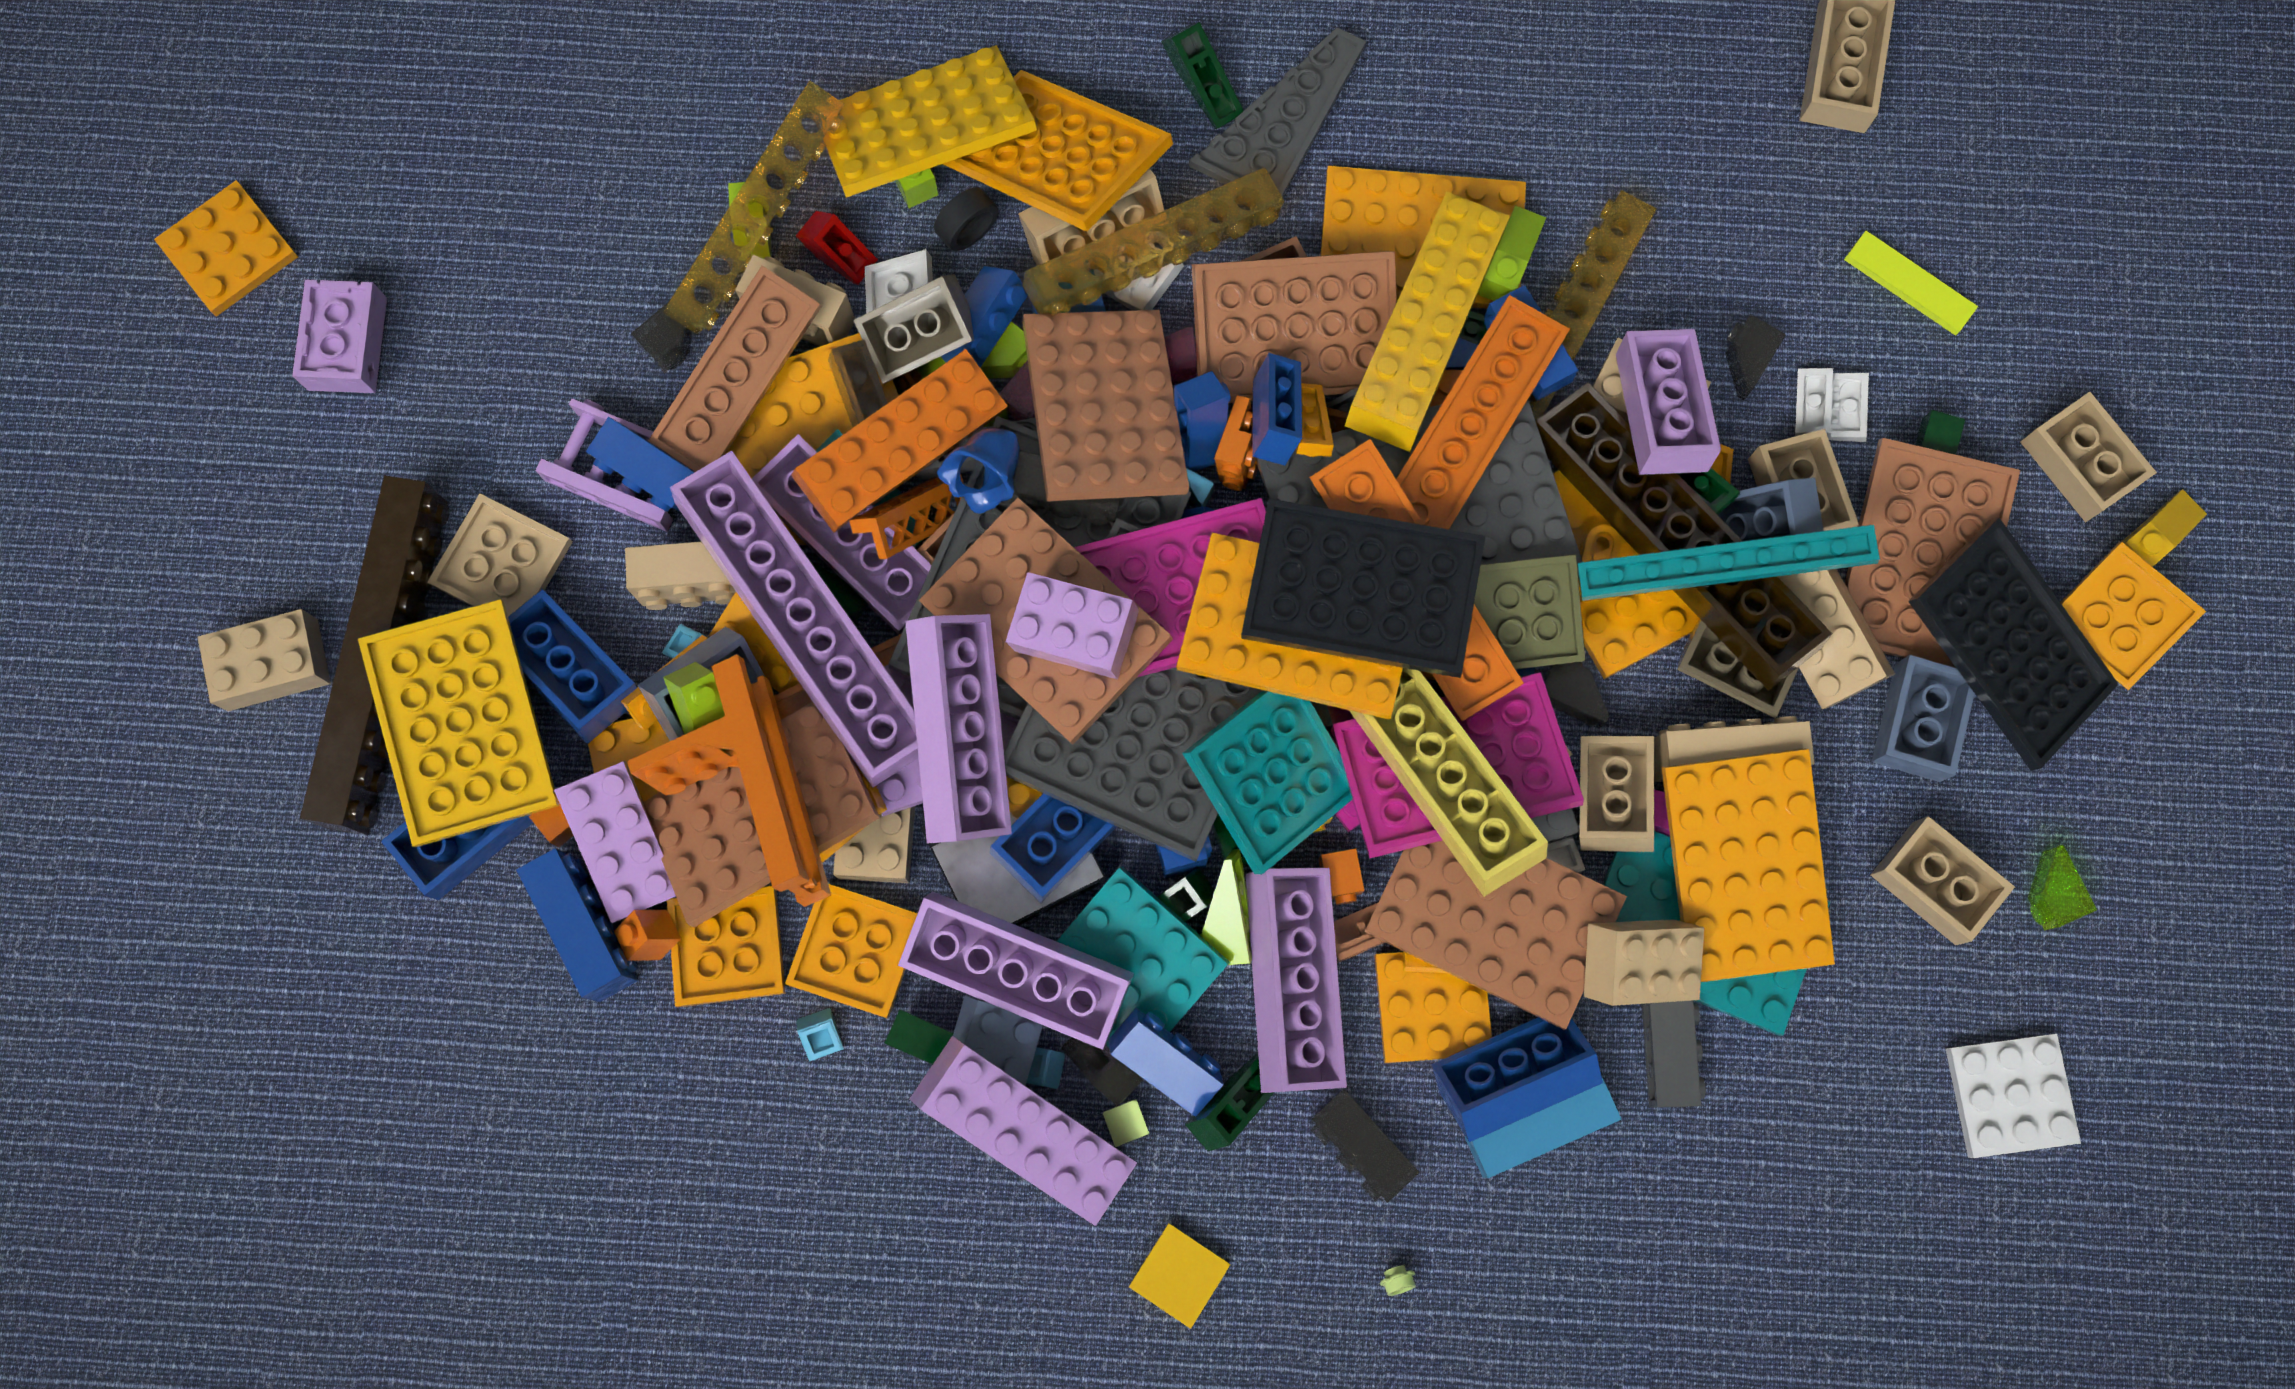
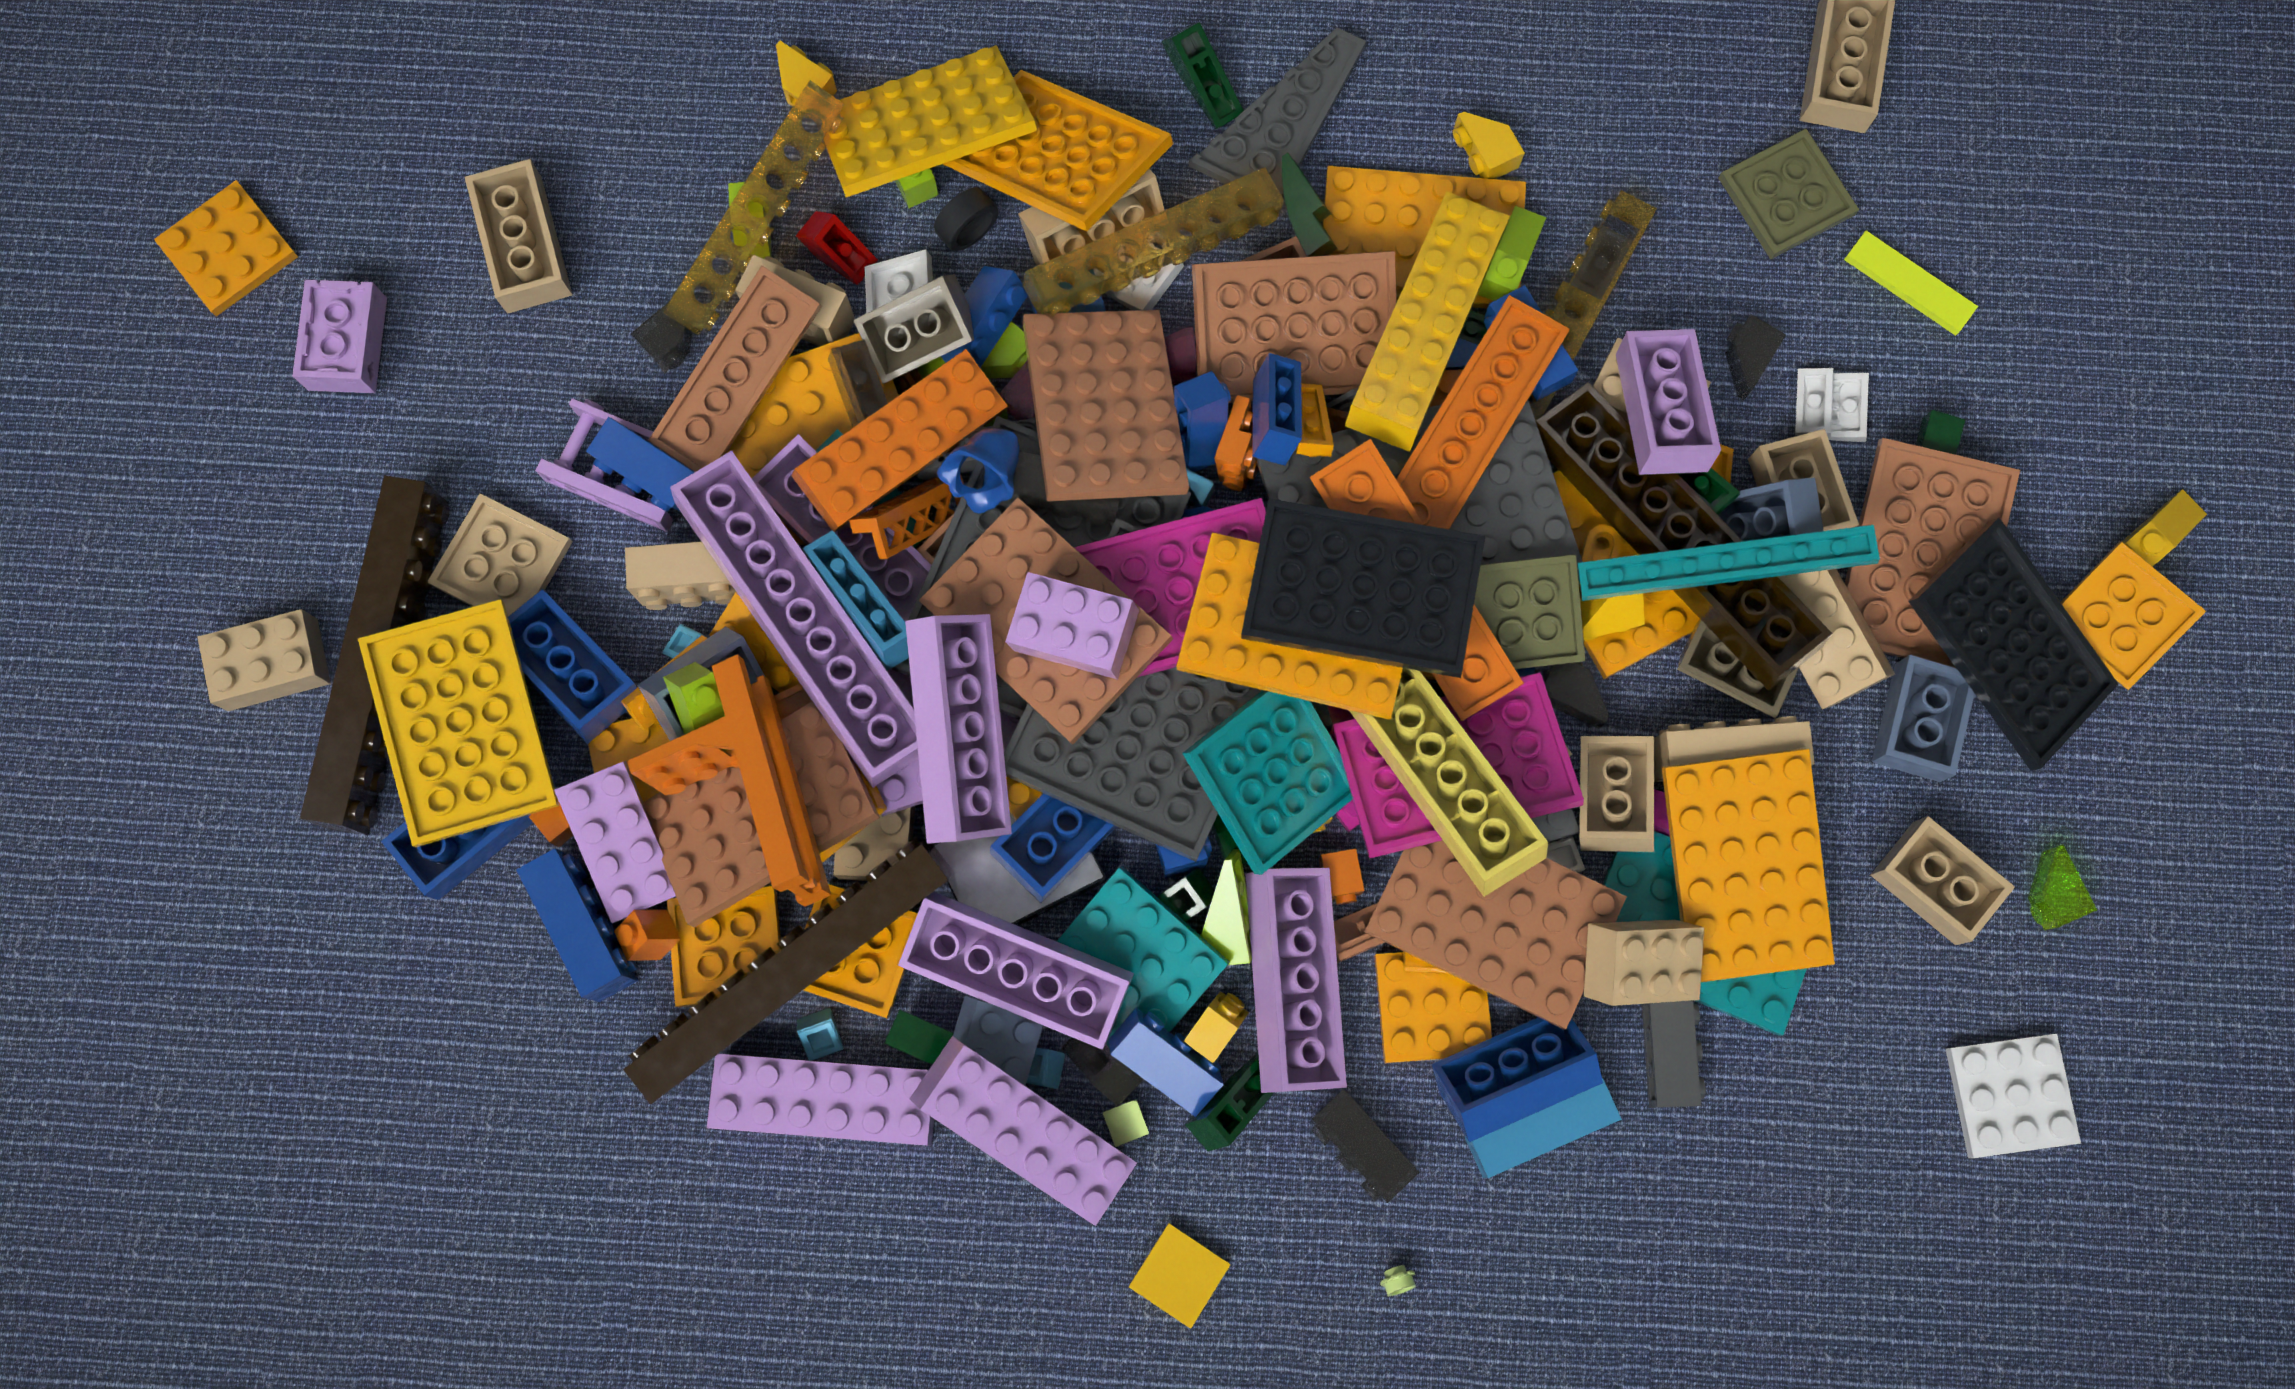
tan brick [2021,392,2157,522] -> none
none -> tan brick [465,159,572,314]
none -> dark brown brick [623,837,953,1105]
none -> lavender brick [707,1054,934,1146]
none -> yellow slope [776,41,837,120]
none -> dark azure brick [802,530,909,671]
none -> yellow slope [1184,991,1249,1063]
none -> dark green slope [1282,152,1338,257]
none -> yellow slope [1453,112,1525,179]
none -> clear smoke slope [1571,214,1640,300]
none -> yellow slope [1580,593,1645,640]
none -> olive plate [1718,129,1859,260]

